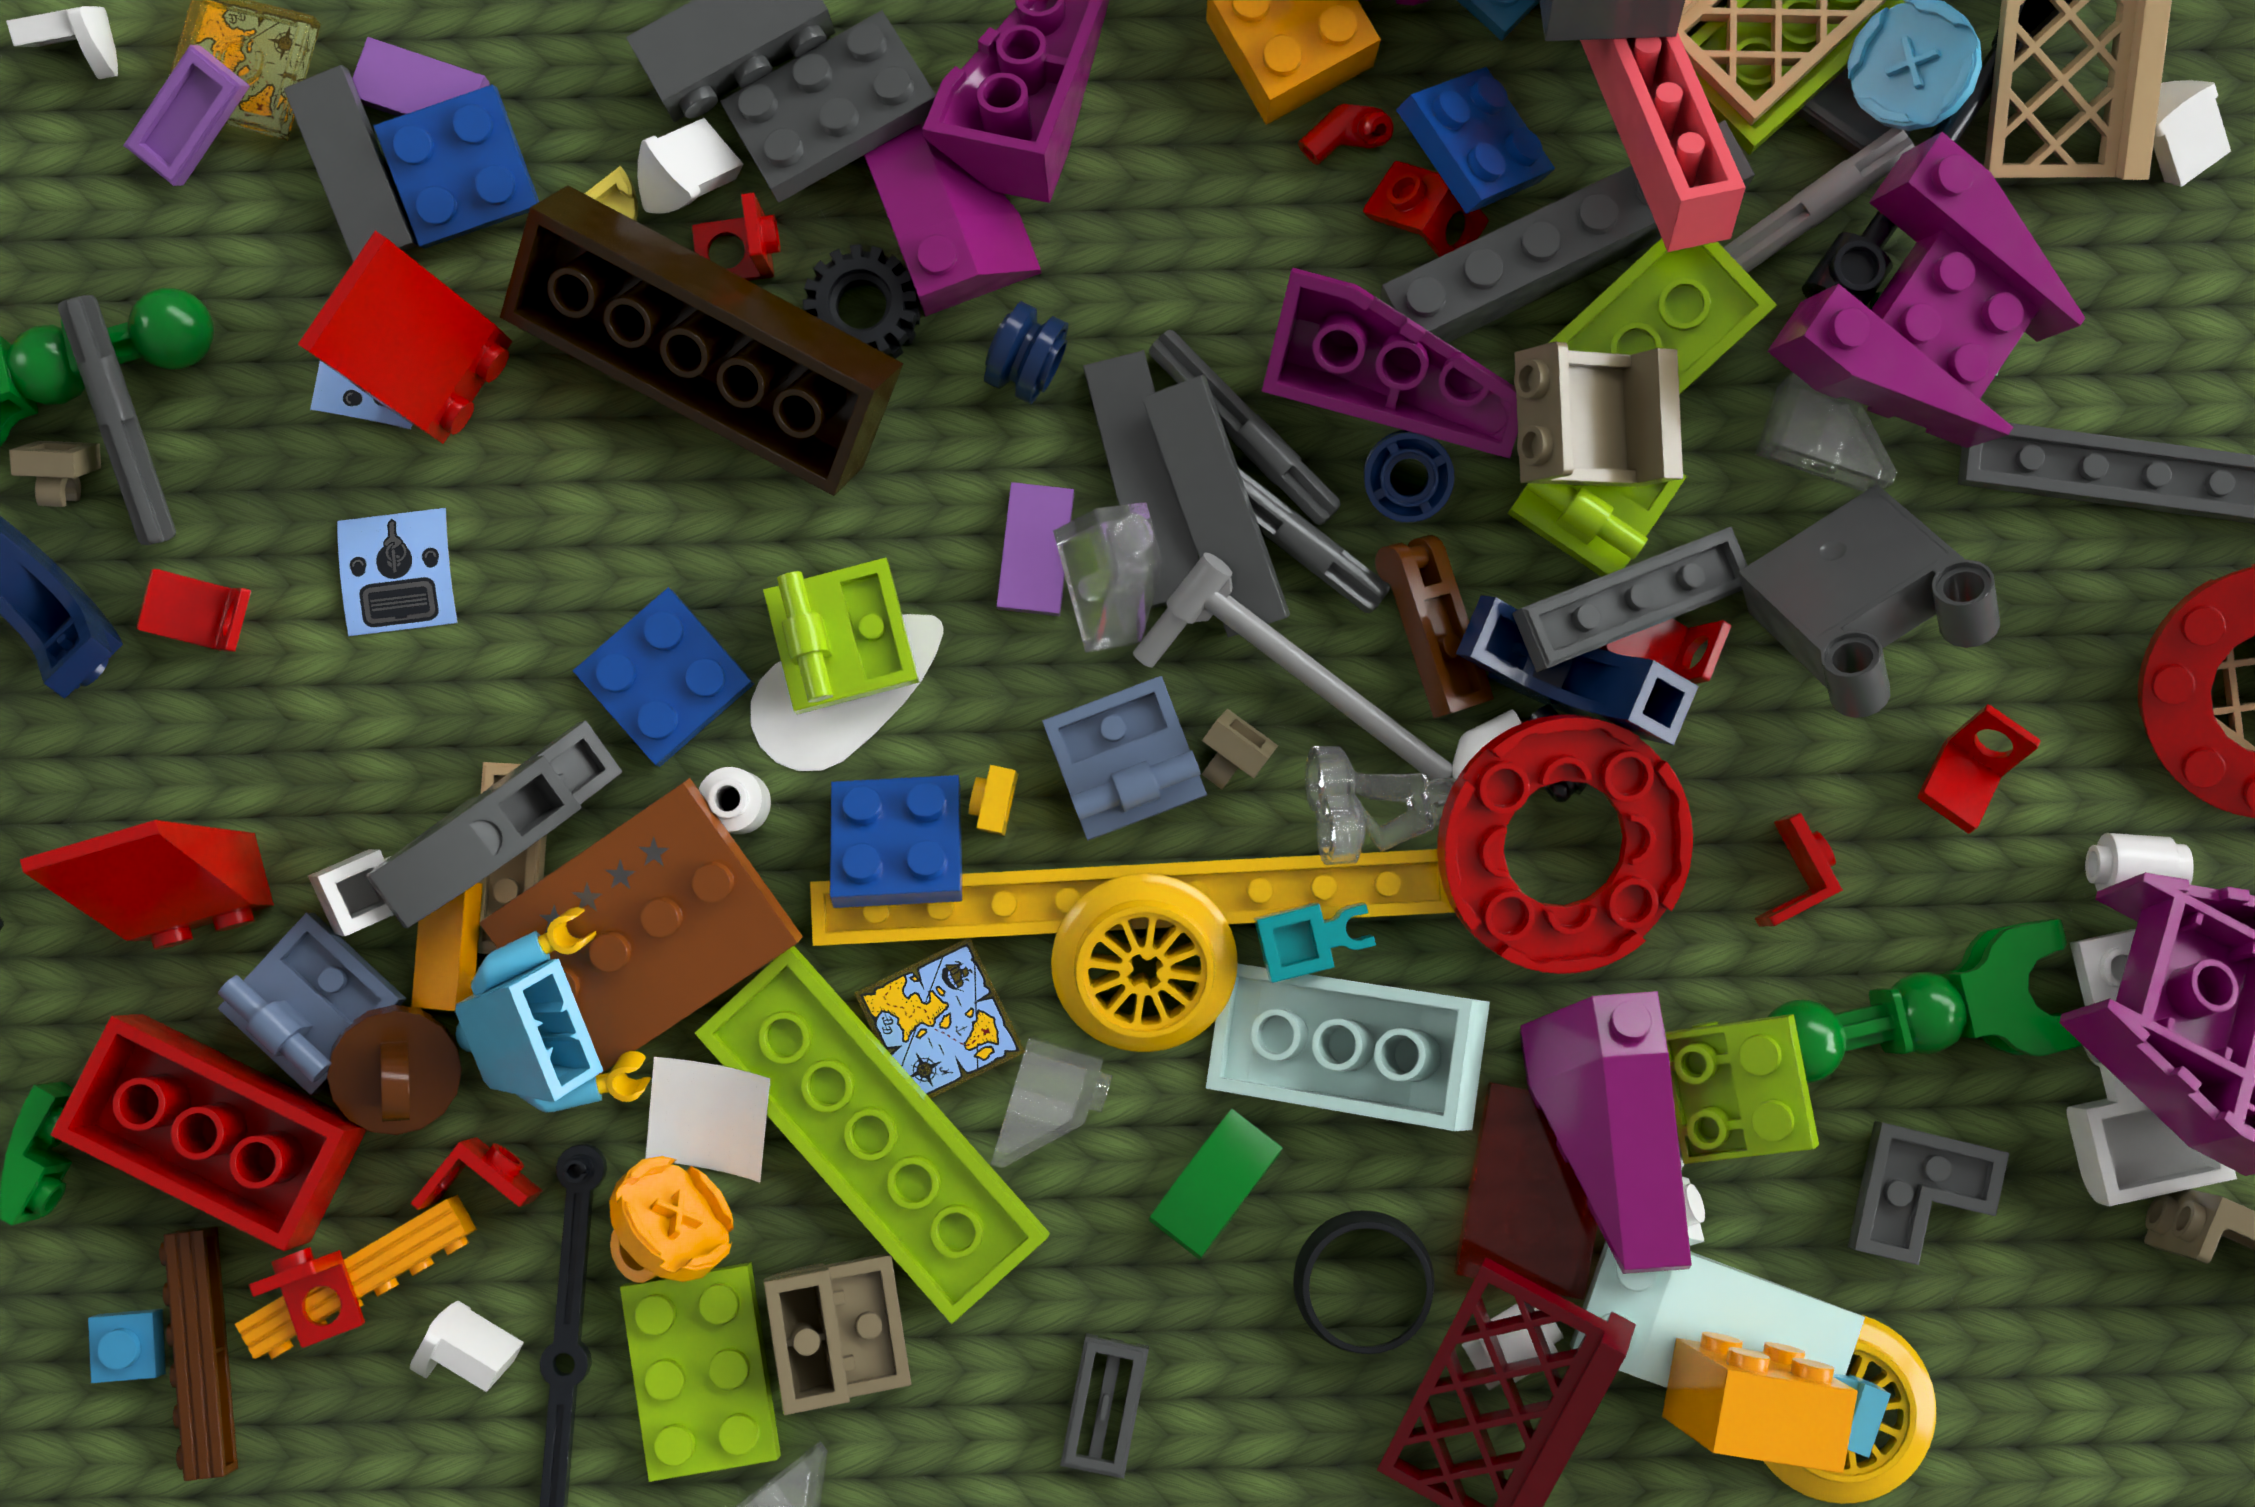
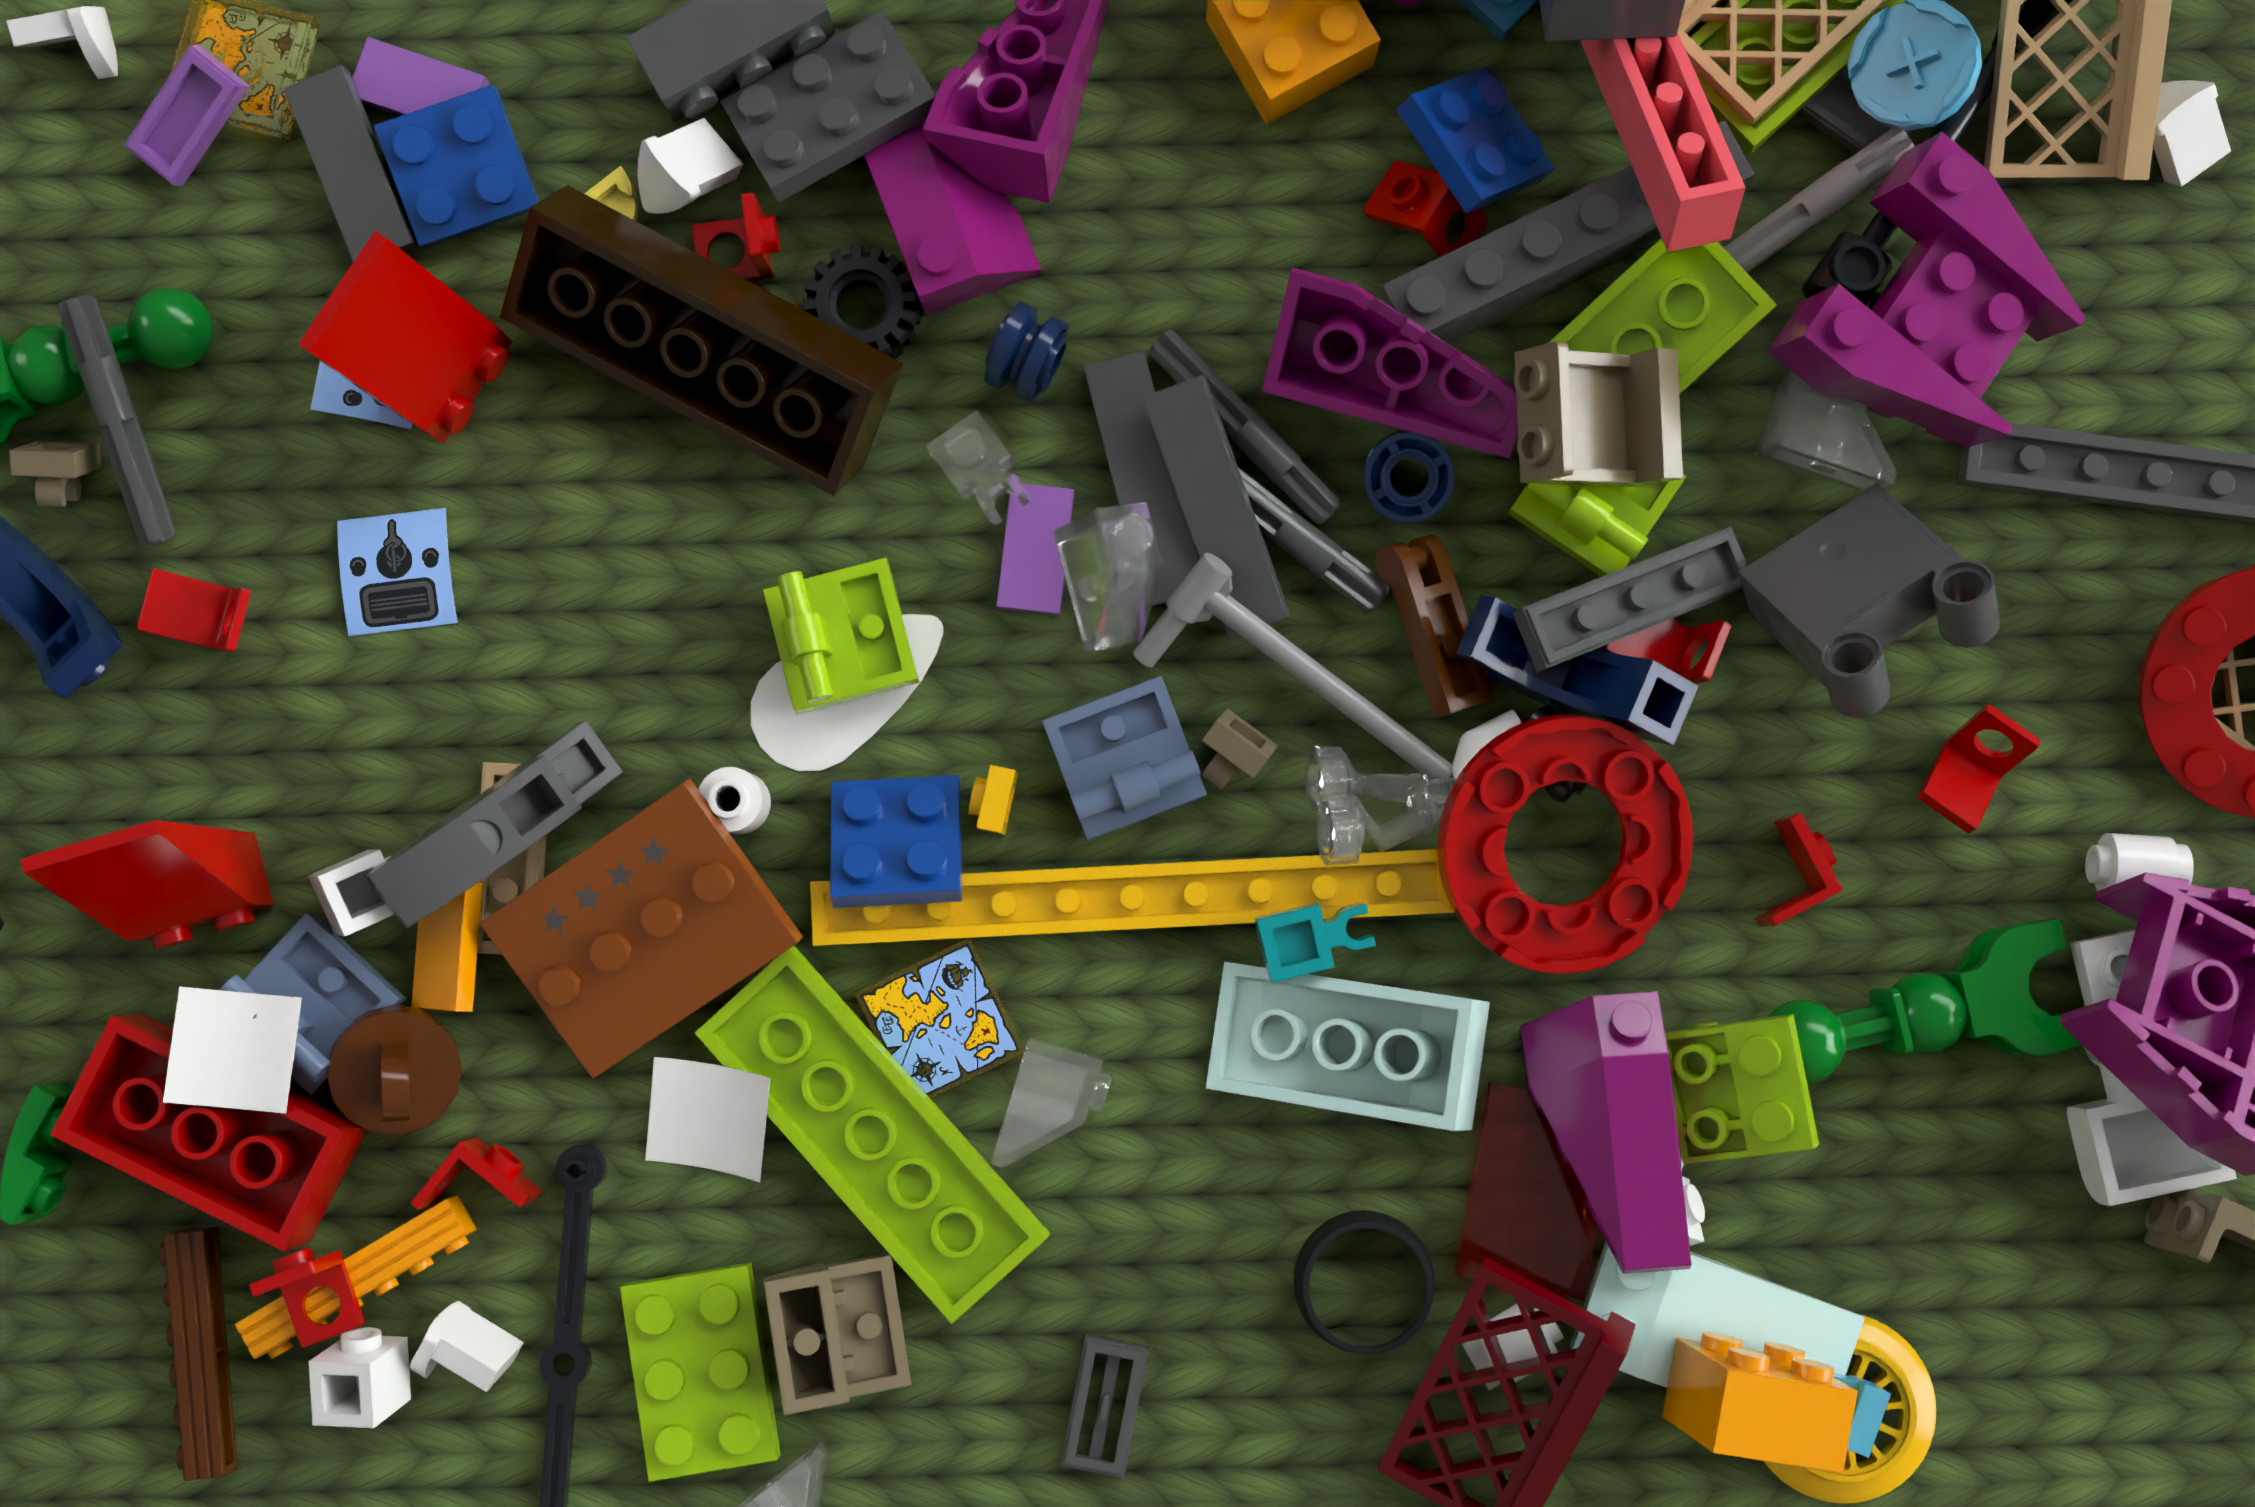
dark azure plate [88,1309,166,1383] -> none
medium azure torso [455,907,651,1112] -> none
blue plate [573,587,755,767] -> none
light orange tile [609,1156,734,1283] -> none
yellow piece [1051,874,1238,1052] -> none
green slope [1149,1109,1283,1260] -> none
red arm [1298,104,1394,165] -> none
dark grey plate [1848,1121,2009,1265] -> none
none -> white sticker [163,987,302,1114]
none -> white brick [308,1327,411,1428]
none -> clear plate [925,410,1029,525]

